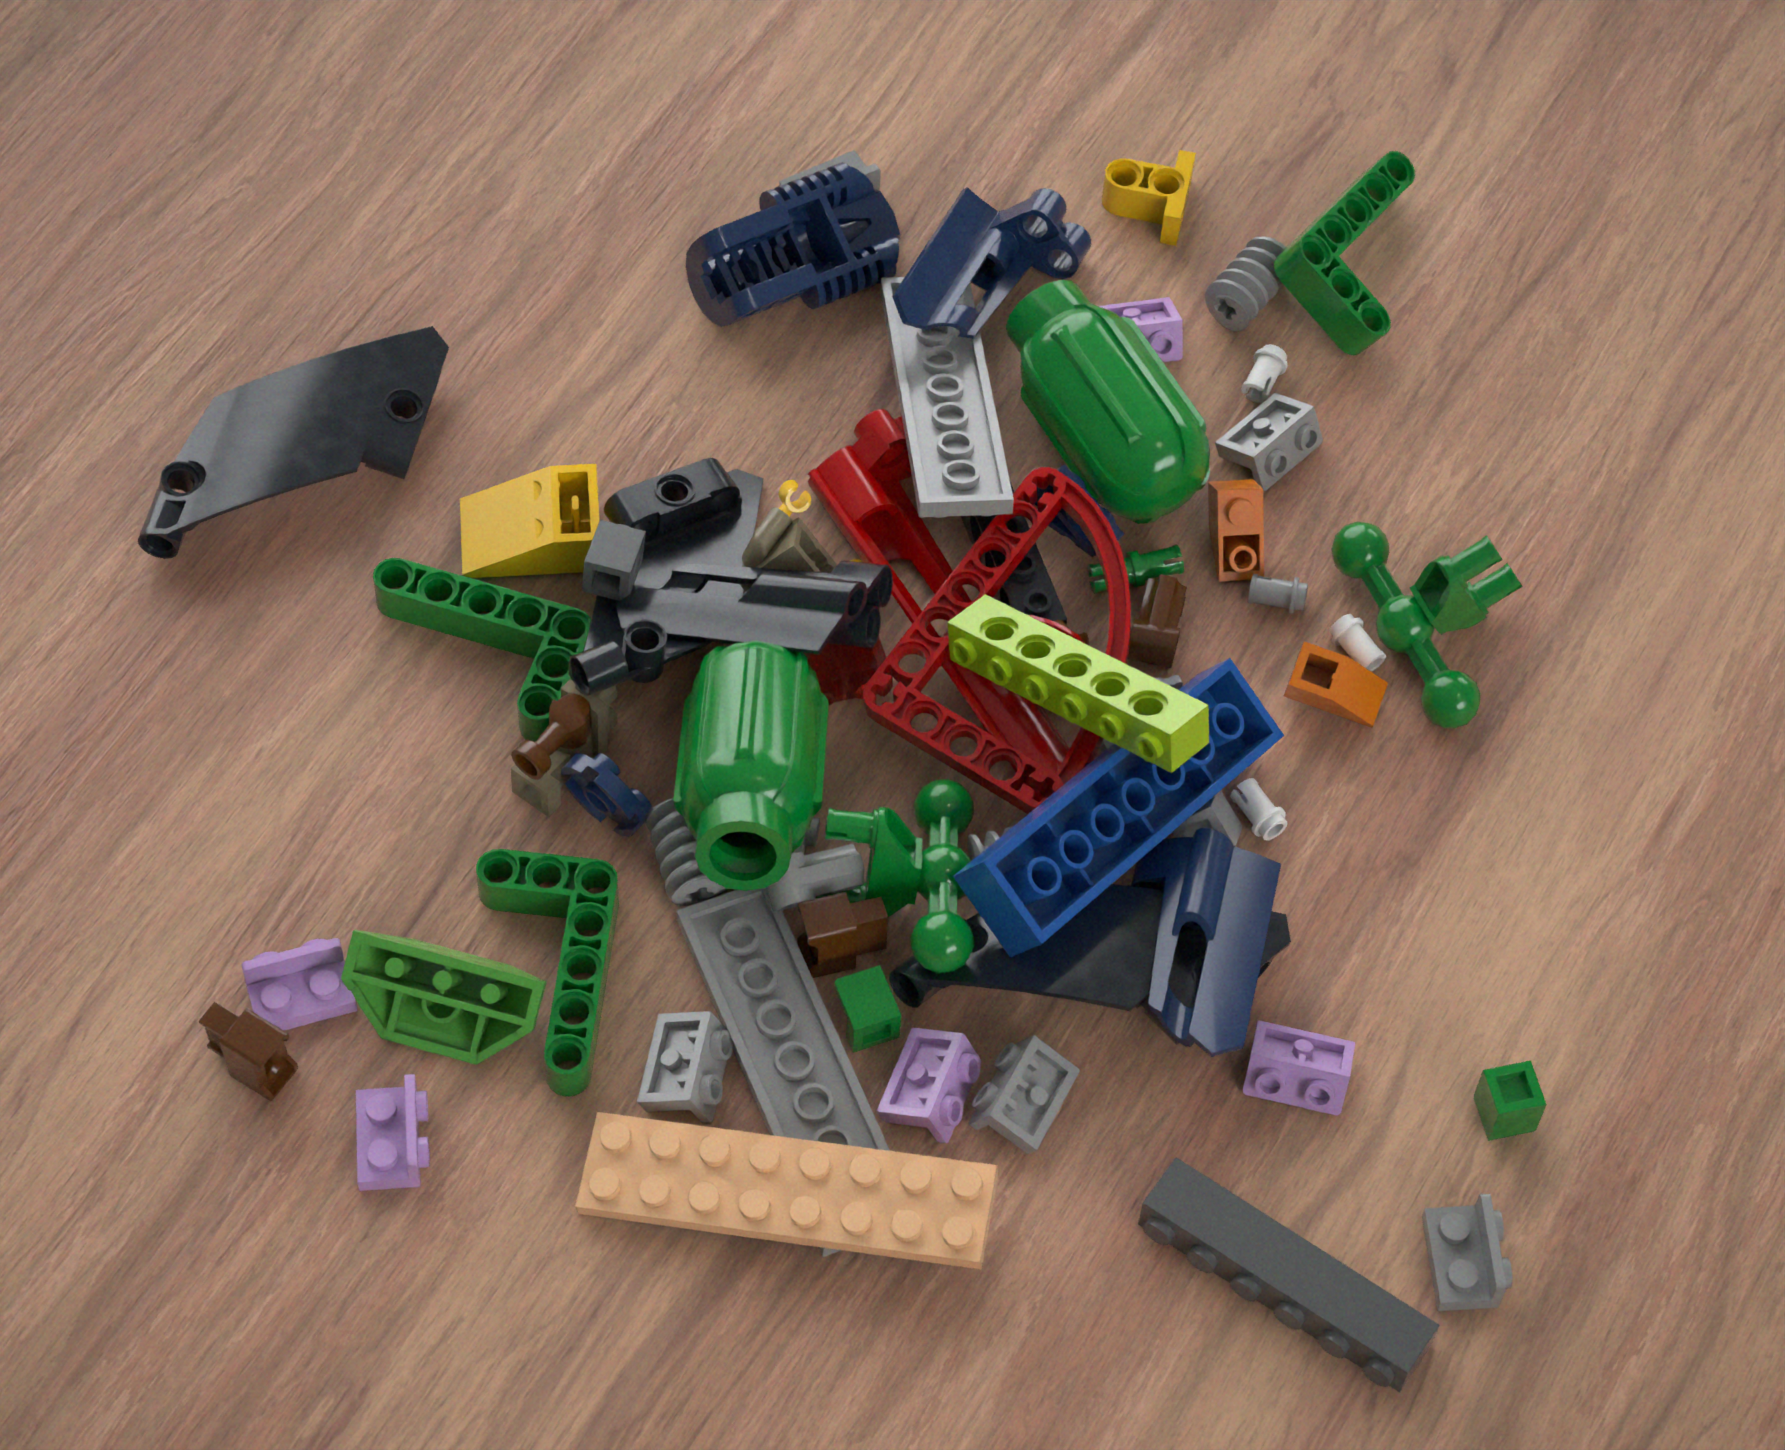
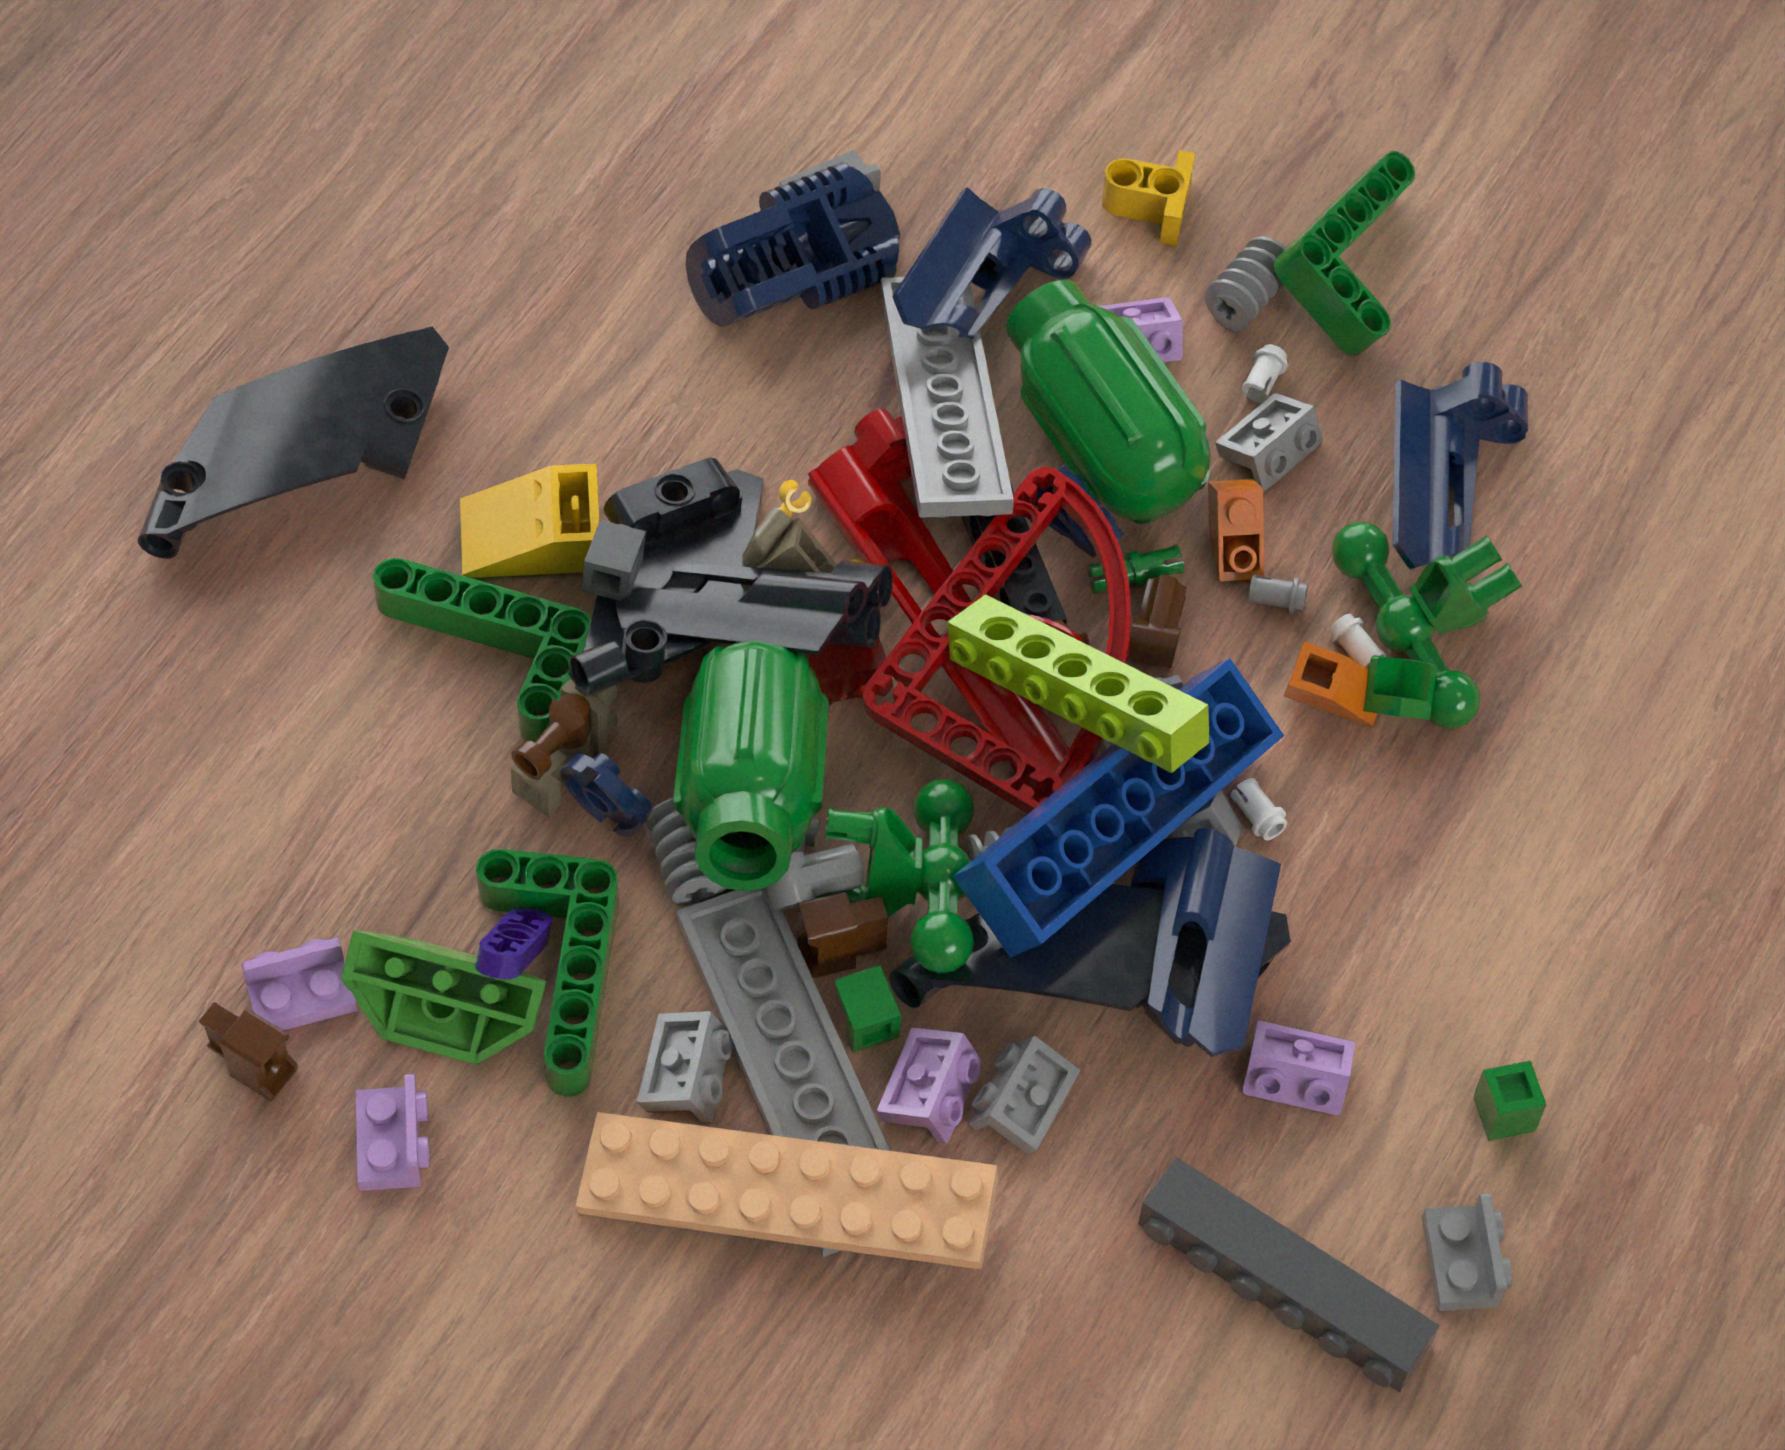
none -> dark purple beam [475,907,553,979]
none -> green panel [1364,655,1437,720]
none -> dark blue panel [1393,362,1528,569]

